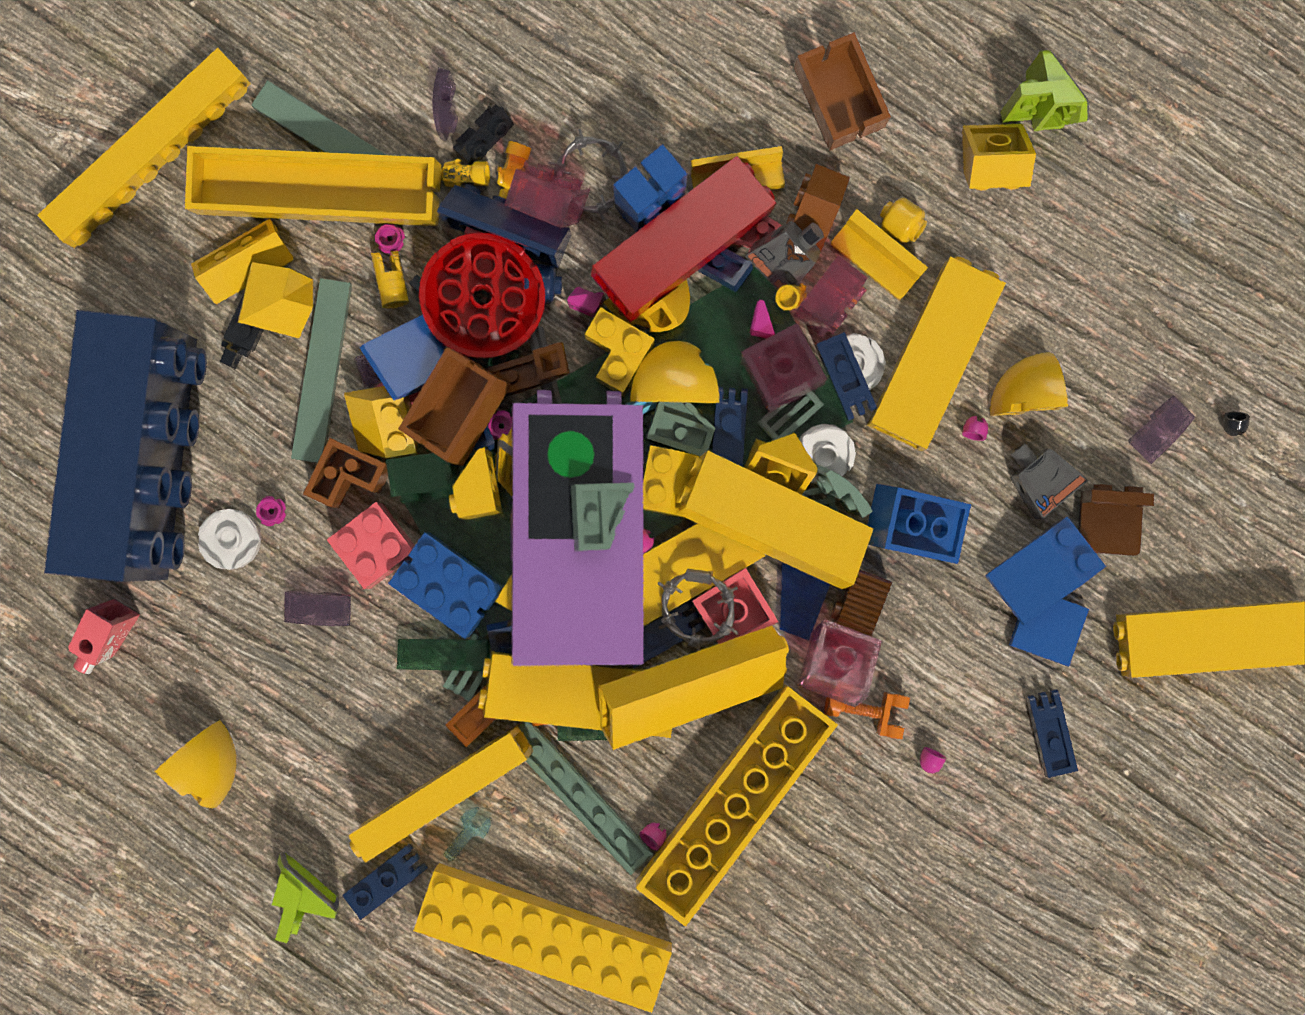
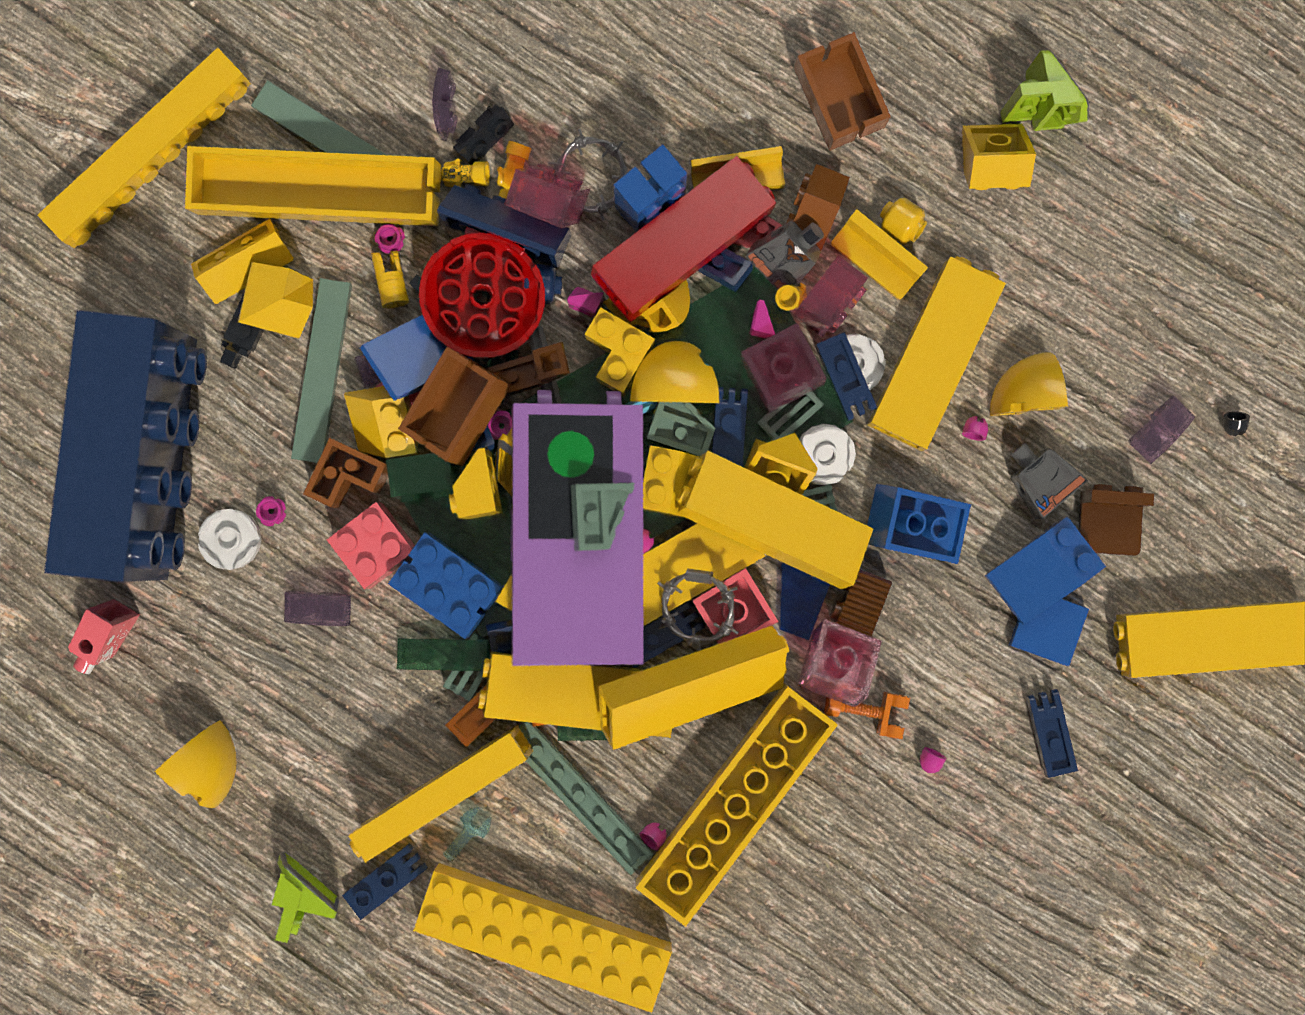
sand green slope [816,465,873,518] -> none

